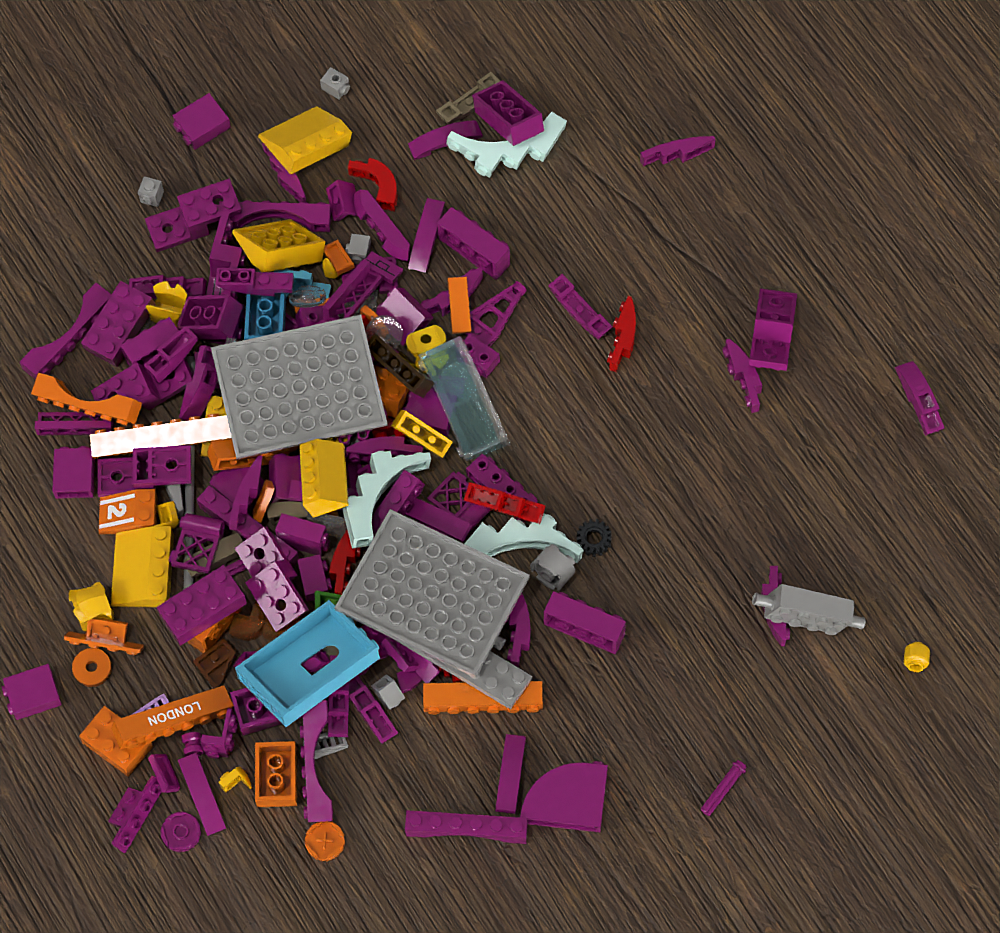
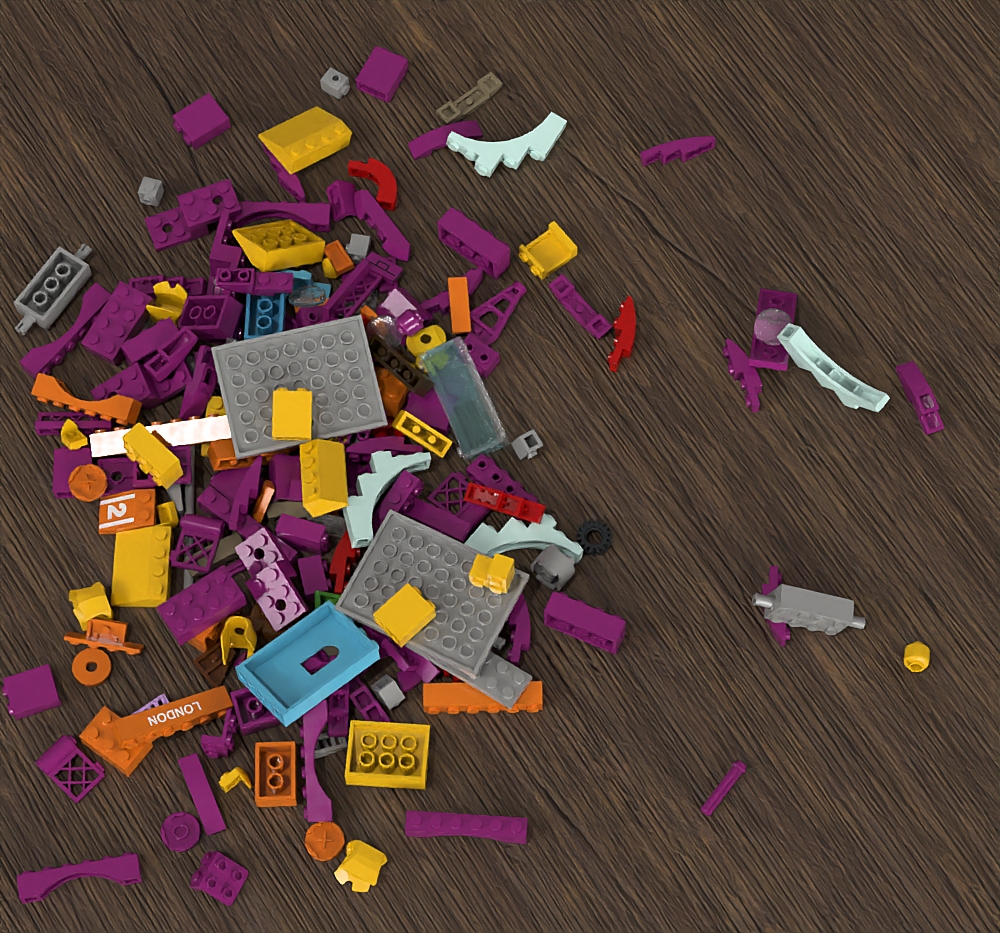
magenta bracket [108,775,162,853] -> none
magenta tile [148,754,181,793] -> none
magenta wheel [181,732,204,757] -> none
magenta slope [408,198,445,273] -> none
magenta brick [472,80,544,146] -> none
magenta slope [495,734,526,814] -> none
magenta brick [520,761,608,832] -> none
none -> light grey brick [14,243,92,336]
none -> magenta arch [16,852,143,904]
none -> magenta piece [35,734,105,804]
none -> yellow plate [61,419,88,450]
none -> orange tile [68,464,107,501]
none -> yellow brick [122,422,183,490]
none -> magenta bracket [189,851,249,906]
none -> yellow piece [220,616,257,665]
none -> yellow brick [272,388,312,441]
none -> yellow piece [334,840,387,892]
none -> yellow slope [345,720,430,790]
none -> magenta brick [355,46,409,103]
none -> yellow brick [373,583,436,648]
none -> magenta head [396,309,425,337]
none -> yellow brick [469,553,515,594]
none -> light grey brick [511,429,543,460]
none -> yellow panel [518,221,577,280]
none -> clear tile [754,308,792,345]
none -> light aqua arch [777,323,890,412]

